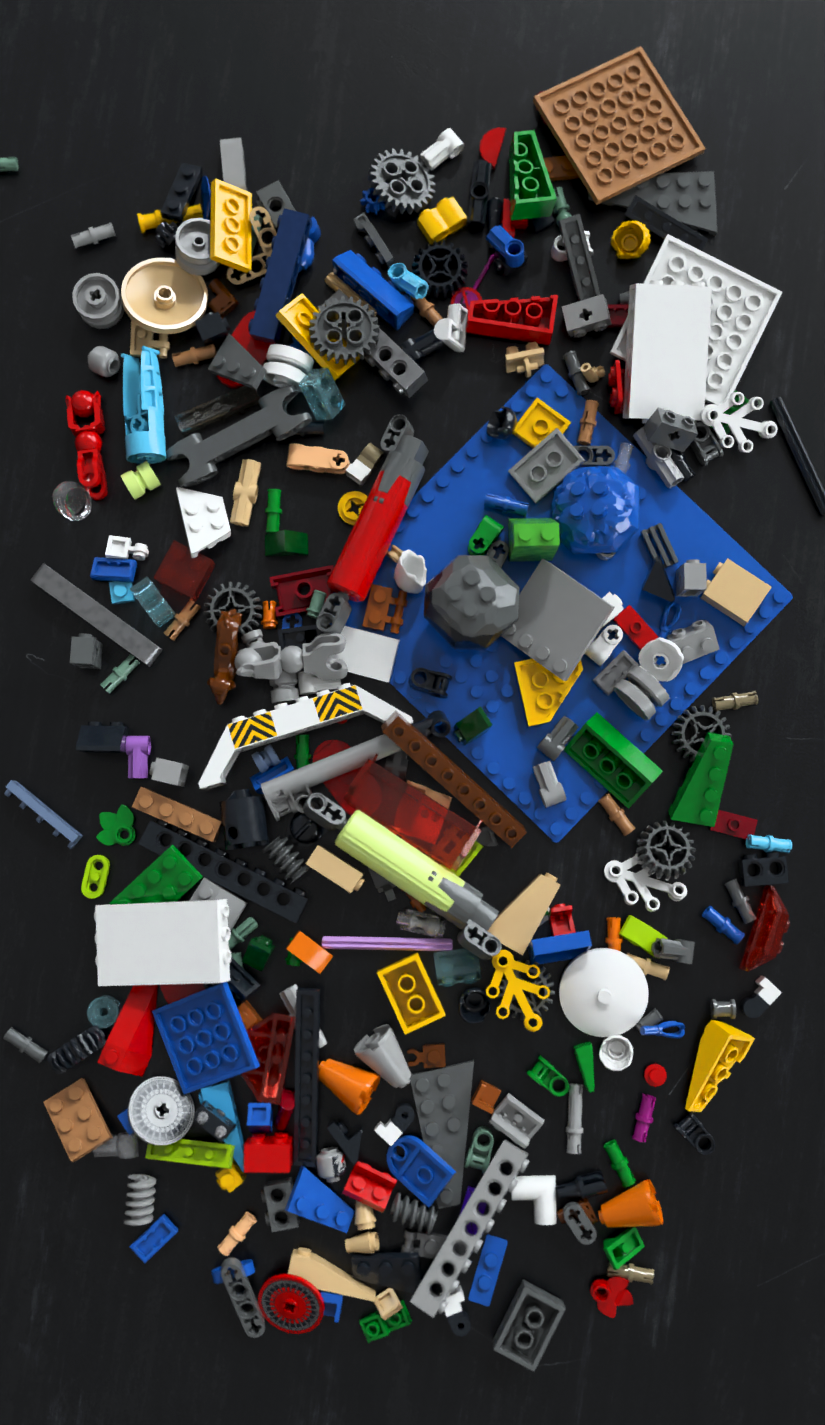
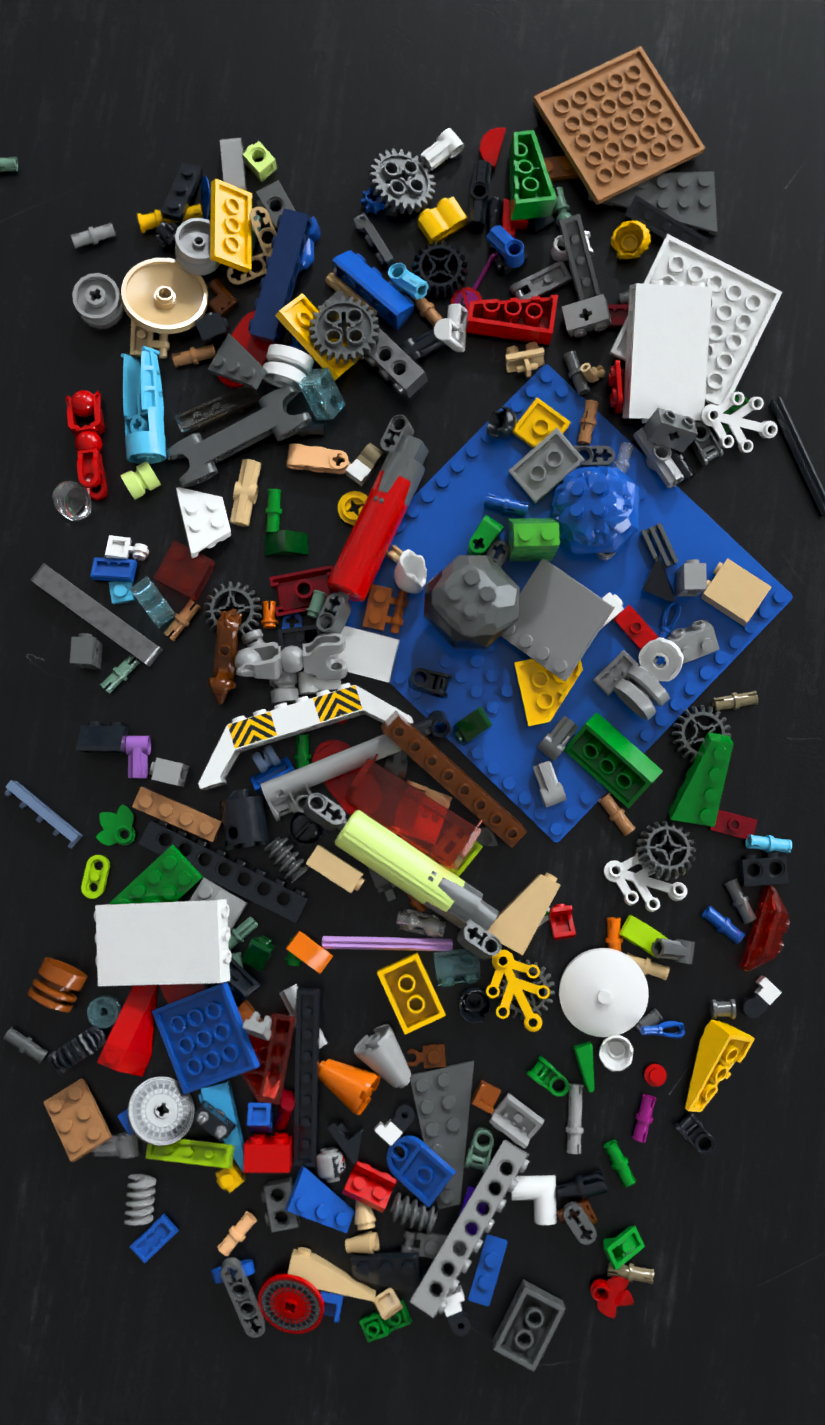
light grey head [88,346,120,377] -> none
blue container [528,930,592,965] -> none
white piece [585,625,623,666] -> none
orange cone [598,1179,664,1228] -> none
none -> dark orange wheel [28,957,87,1013]
none -> light grey tile [242,1012,272,1041]
none -> yellowish green brick [243,141,277,182]
none -> flat silver plate [509,260,572,299]

